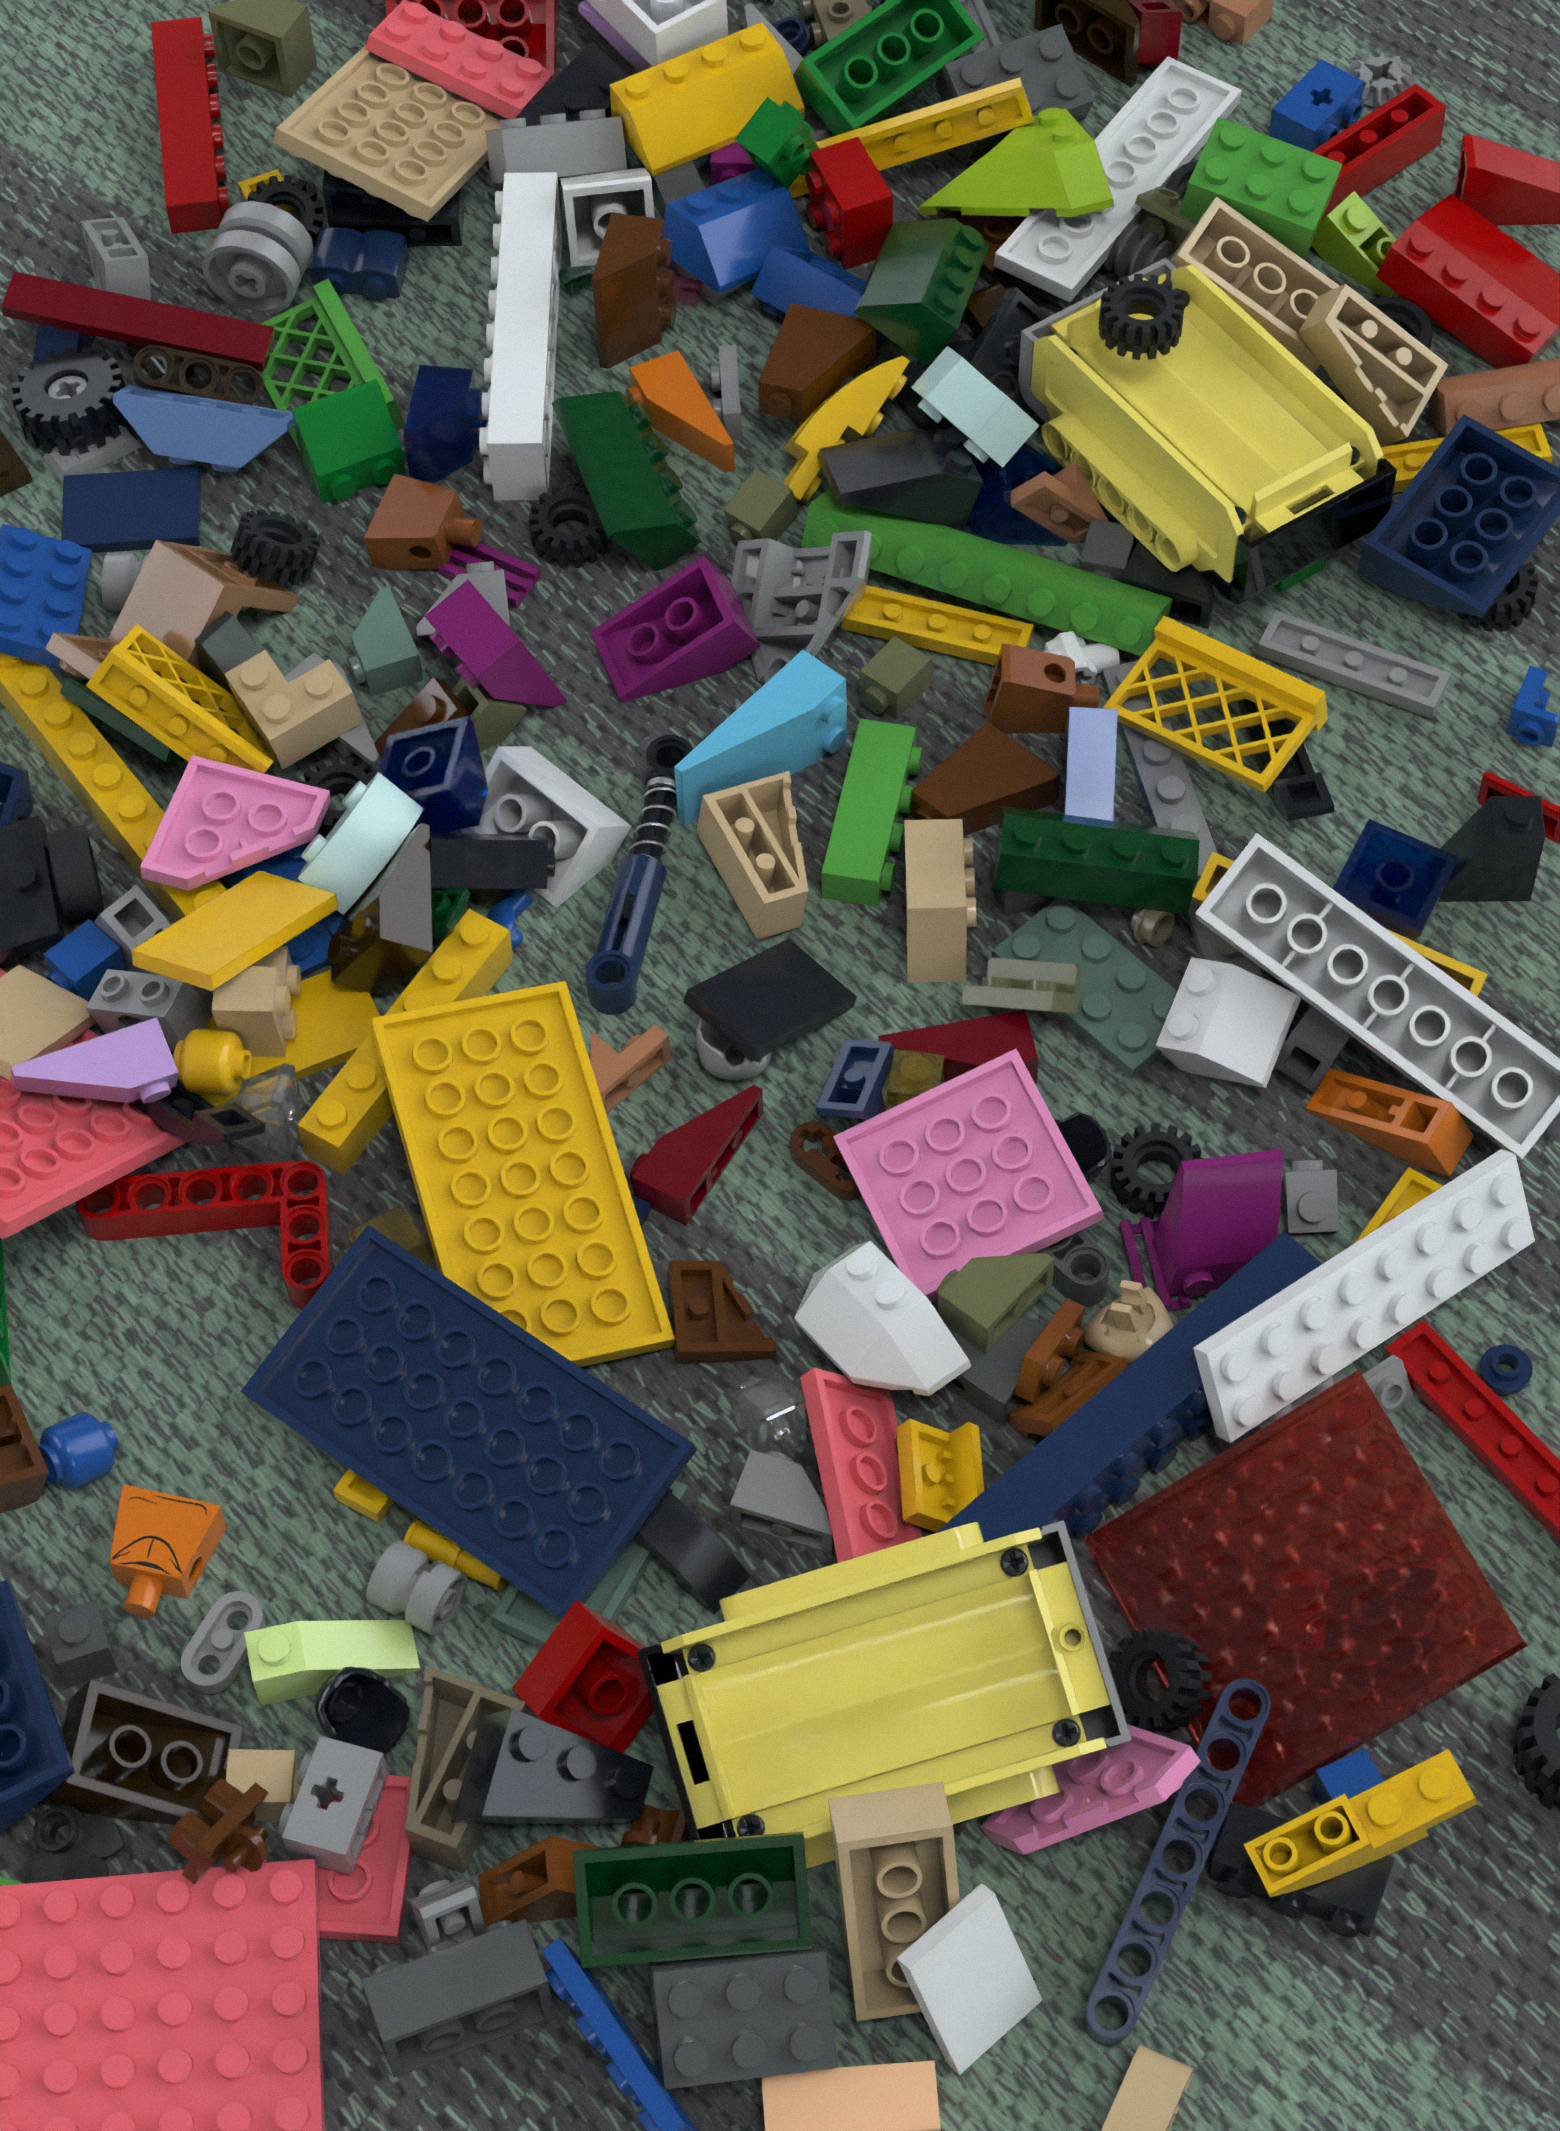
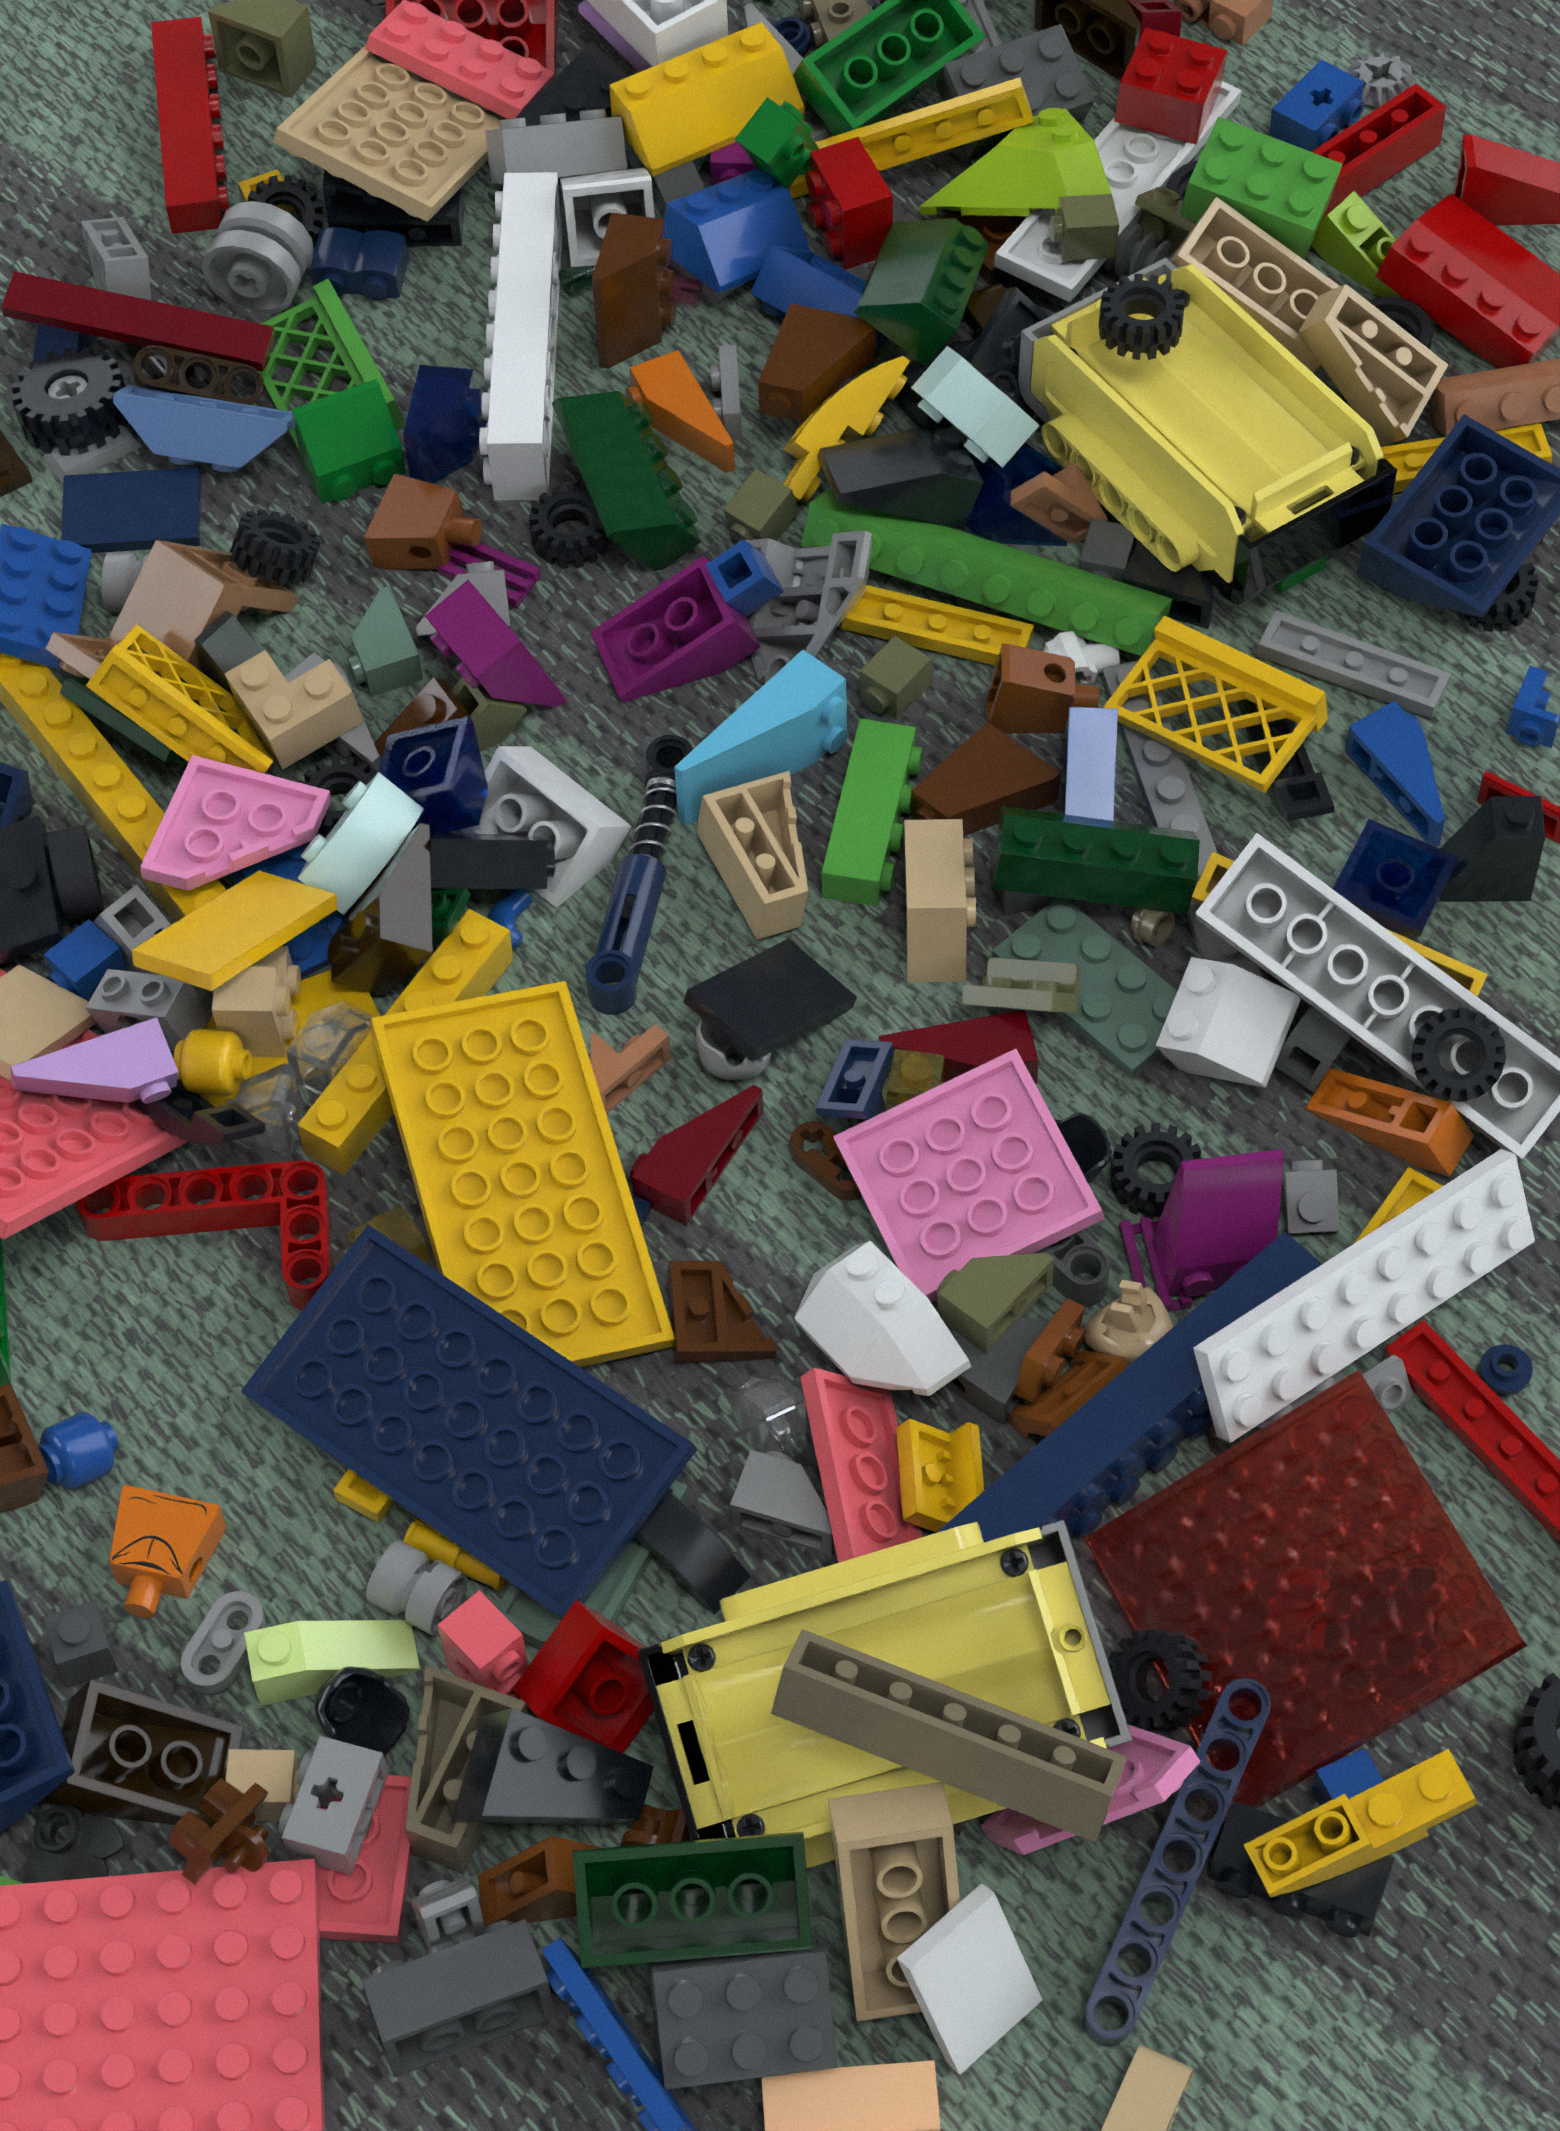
none -> clear slope [286,1001,377,1095]
none -> coral brick [438,1590,528,1699]
none -> blue brick [705,539,784,617]
none -> dark tan brick [771,1629,1127,1843]
none -> olive brick [1049,194,1120,261]
none -> red brick [1114,27,1228,145]
none -> blue slope [1345,700,1445,849]
none -> black tyre [1411,1007,1507,1102]

